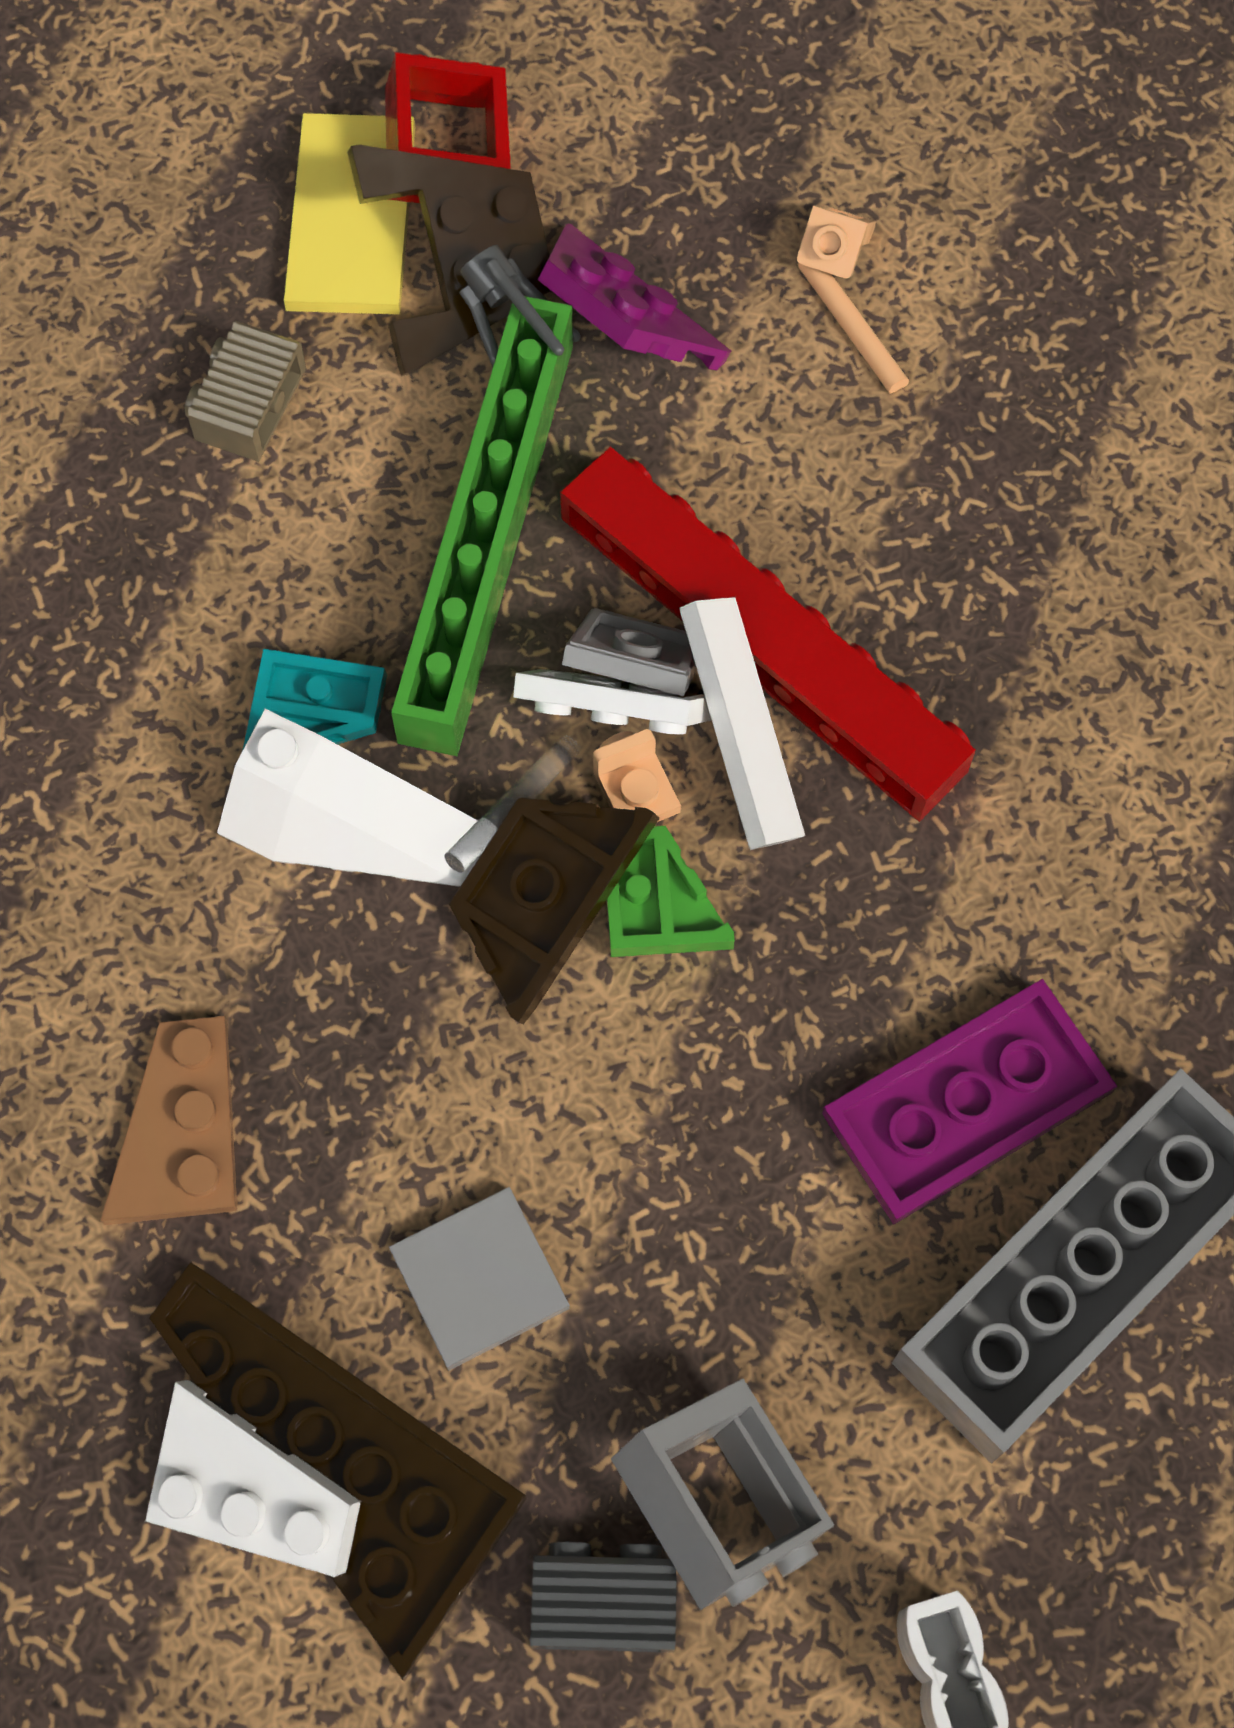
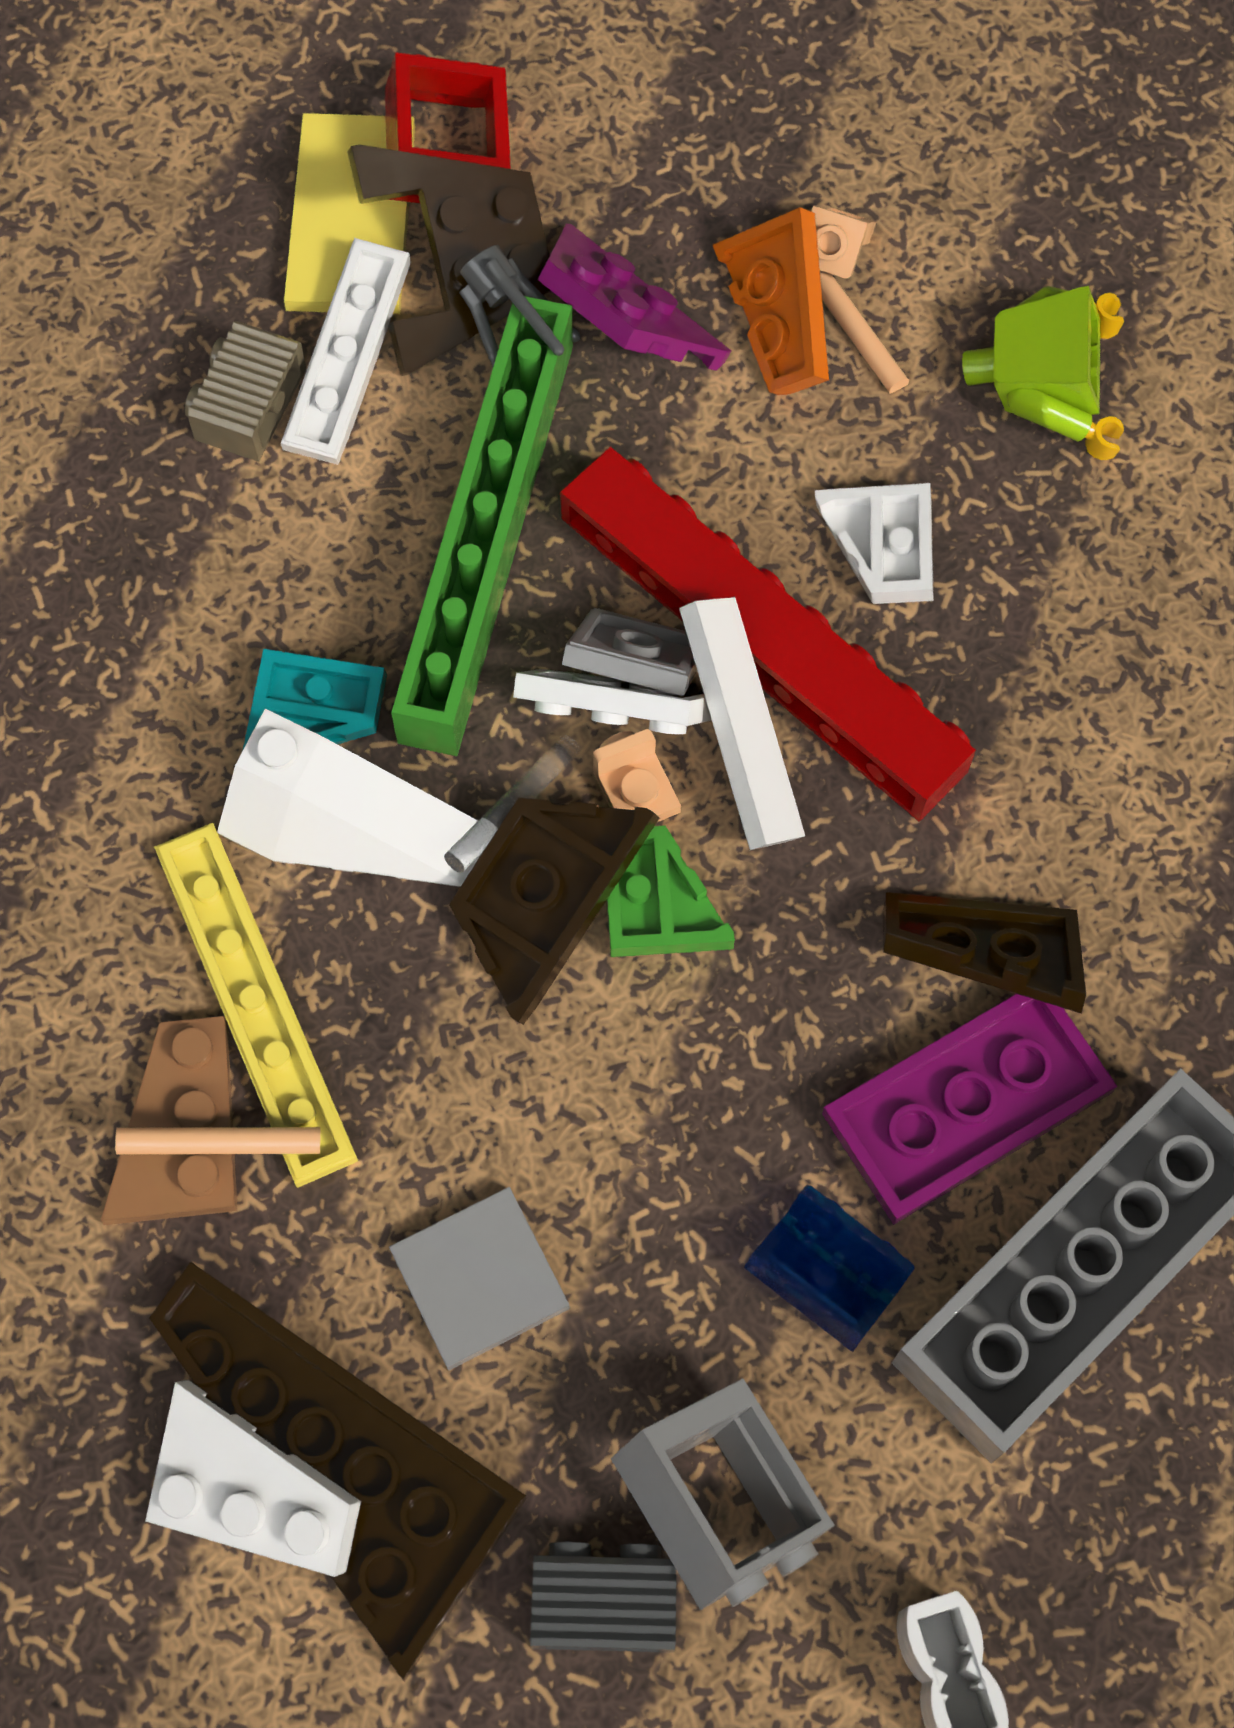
none -> light nougat bar [115,1127,320,1155]
none -> light yellow tile [154,822,358,1188]
none -> white tile [281,238,411,465]
none -> orange wing [712,207,829,395]
none -> clear blue bracket [744,1185,915,1352]
none -> white wing [815,483,933,604]
none -> dark brown wing [883,892,1086,1014]
none -> lime torso [962,286,1124,460]

